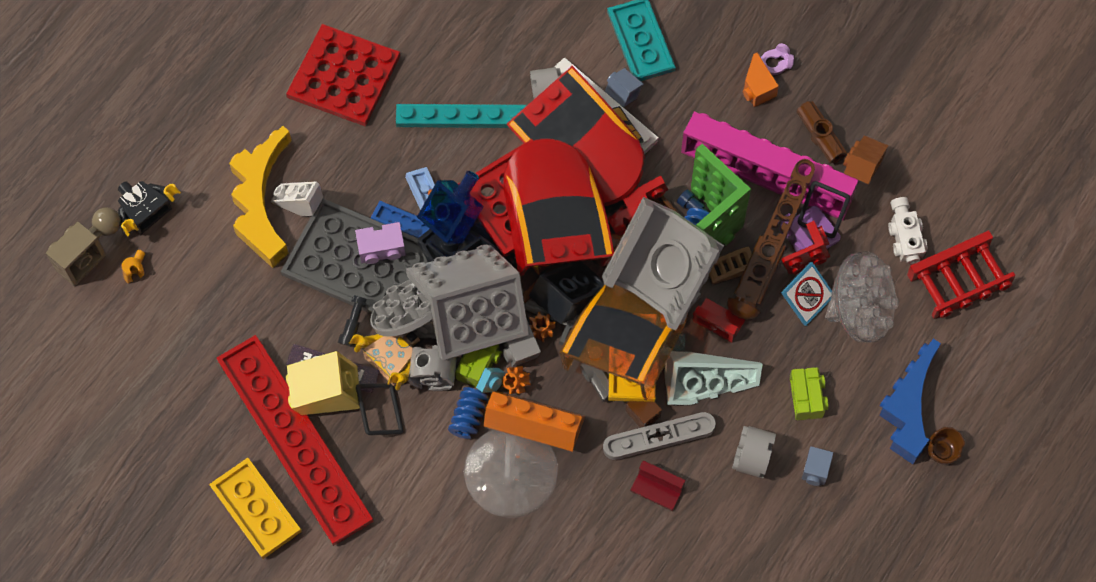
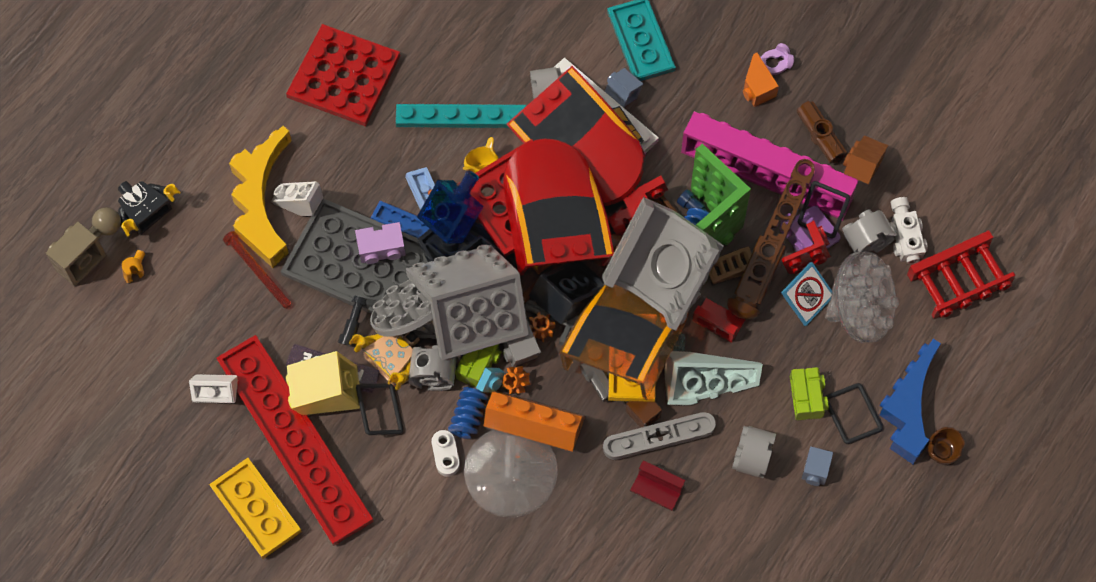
none -> white slope [189,374,238,403]
none -> clear red bar [223,231,291,309]
none -> white plate [432,430,460,477]
none -> yellow hair [463,137,499,176]
none -> black piece [826,383,883,444]
none -> light grey brick [842,210,897,259]

